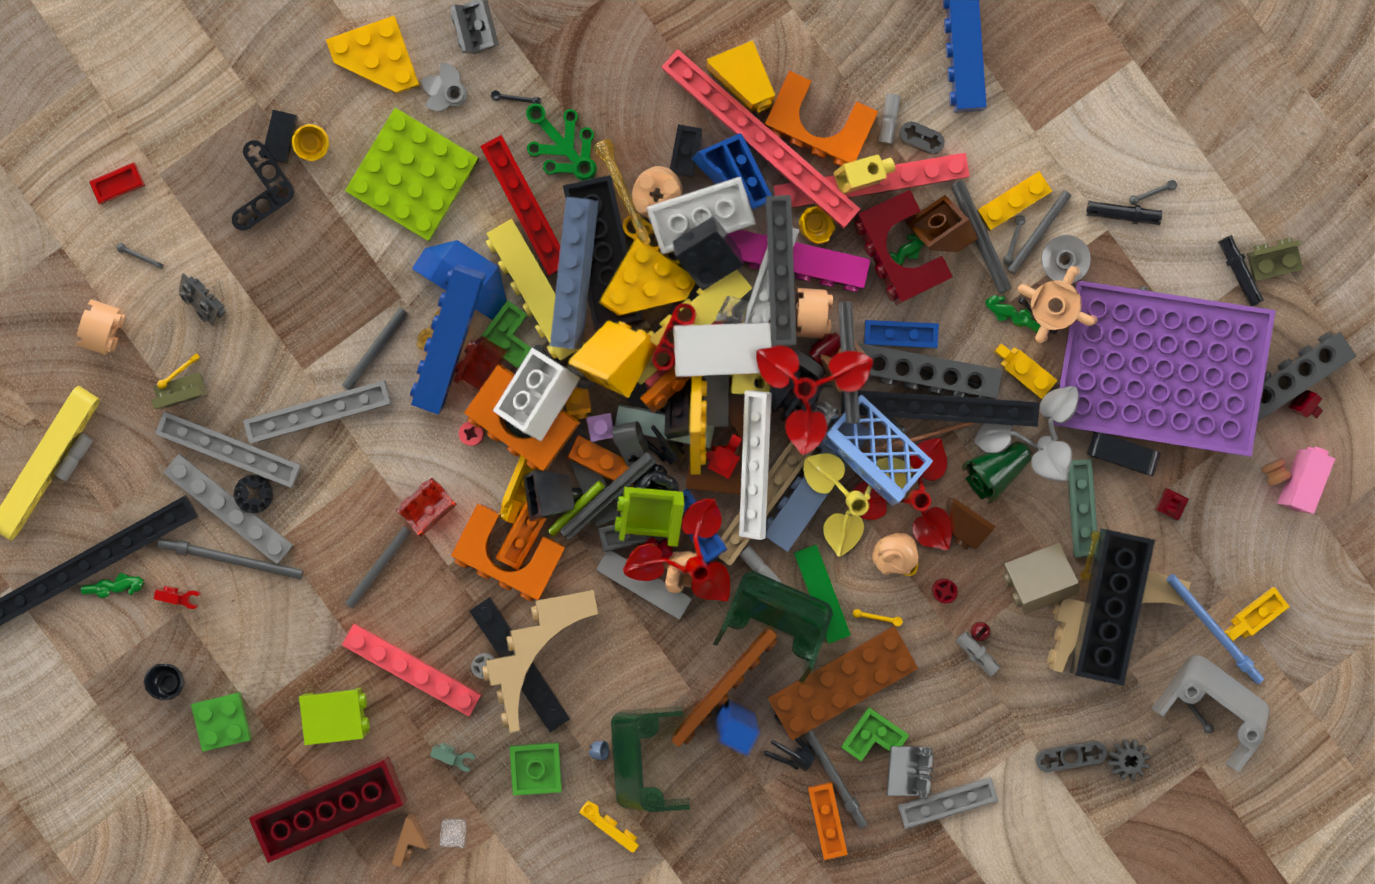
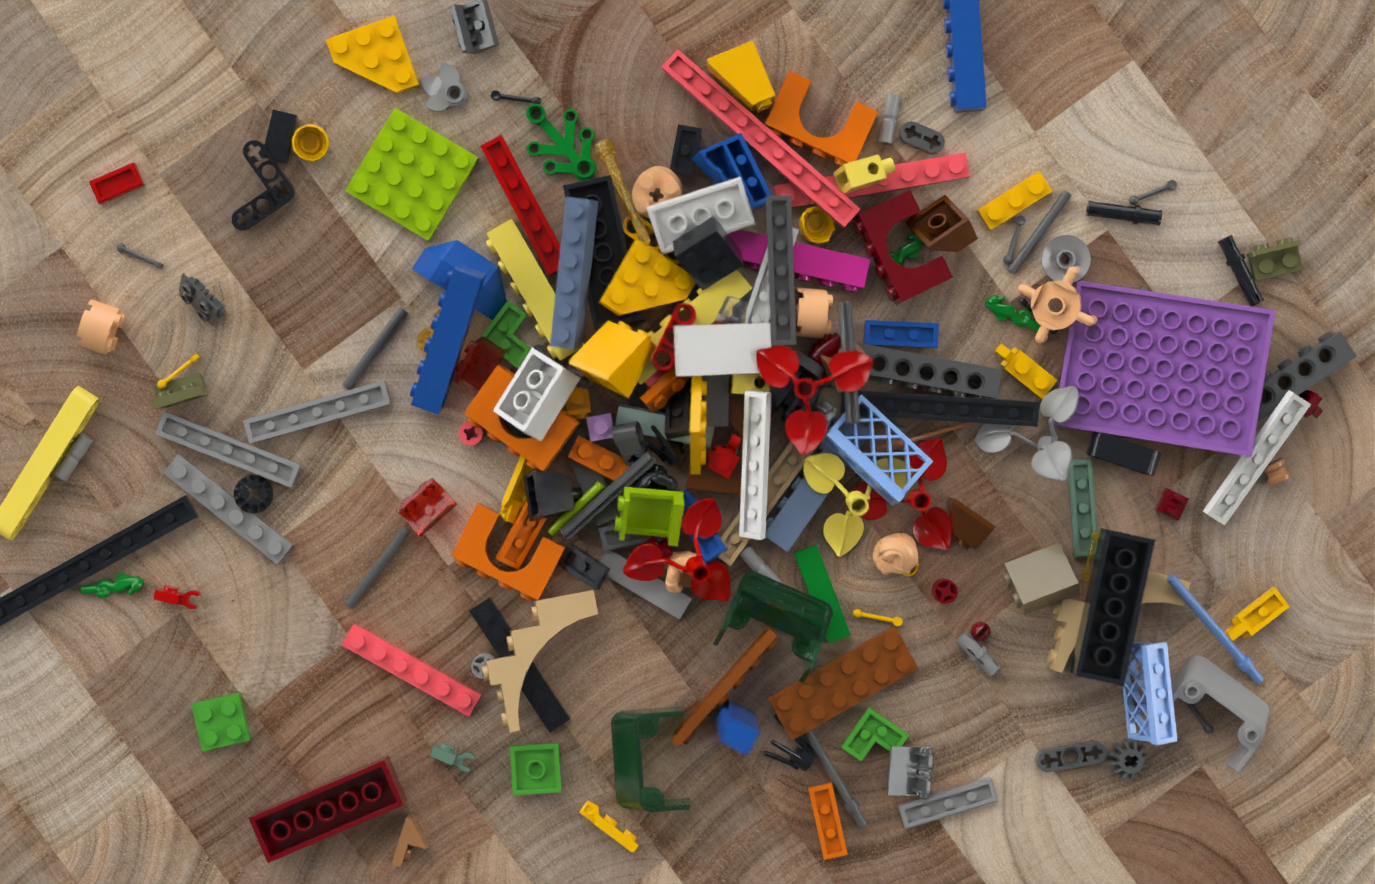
black hair [144,664,185,701] -> none
dark grey bar [158,538,303,579] -> none
lime panel [299,687,370,745] -> none
clear slope [439,819,466,848] -> none
sand blue hinge [589,741,609,761] -> none
dark grey axle [951,180,1012,294] -> none
dark green cone [962,441,1032,504] -> none
bright pink brick [1277,447,1335,514] -> none
none -> black plate [557,544,610,590]
none -> light blue fence [1122,642,1177,745]
none -> white plate [1203,390,1311,525]

